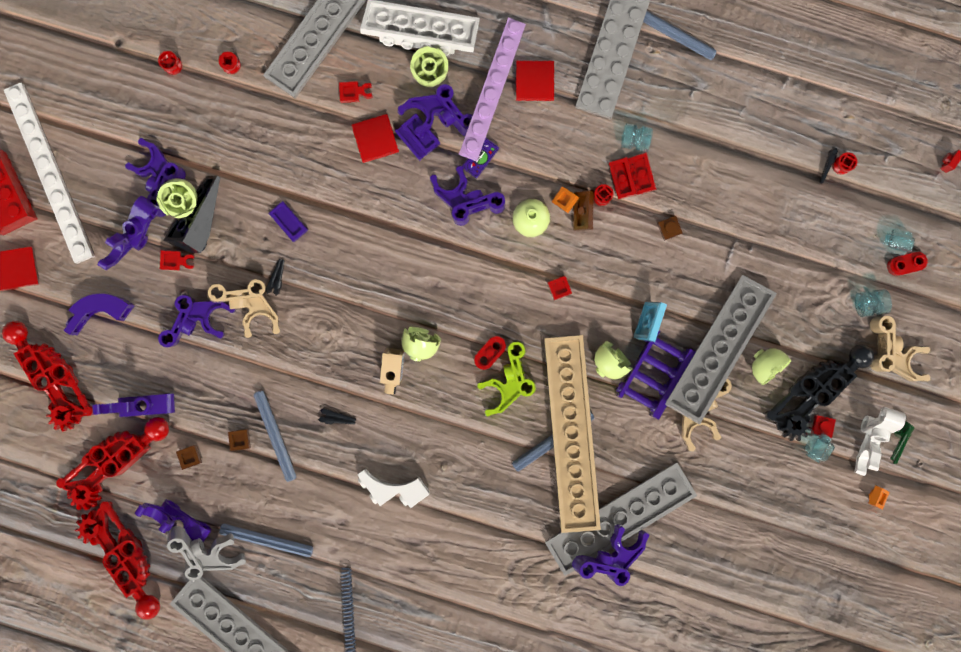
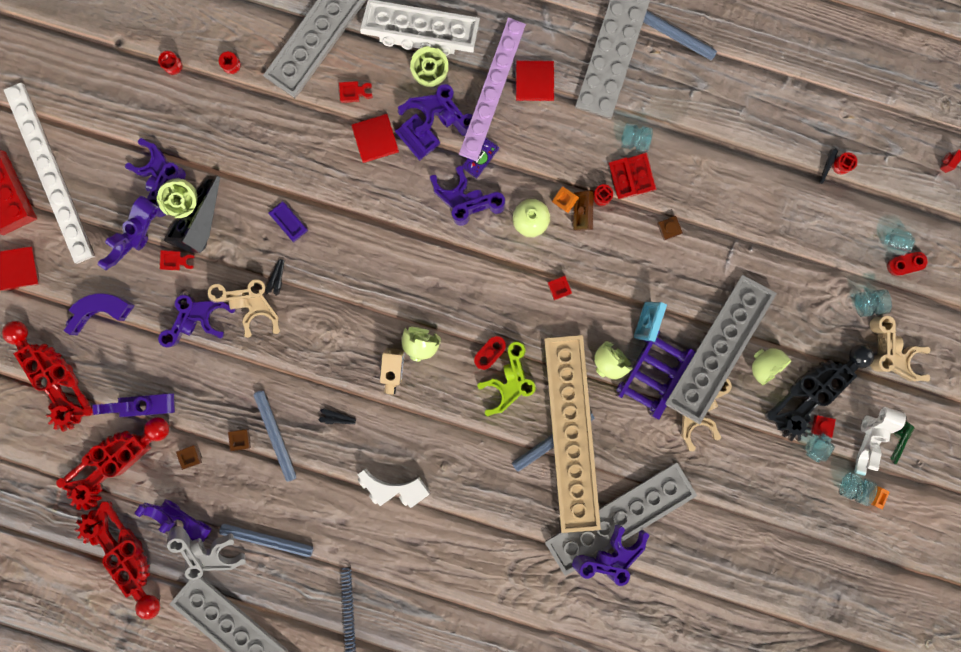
none -> clear light blue wheel [839,472,877,506]

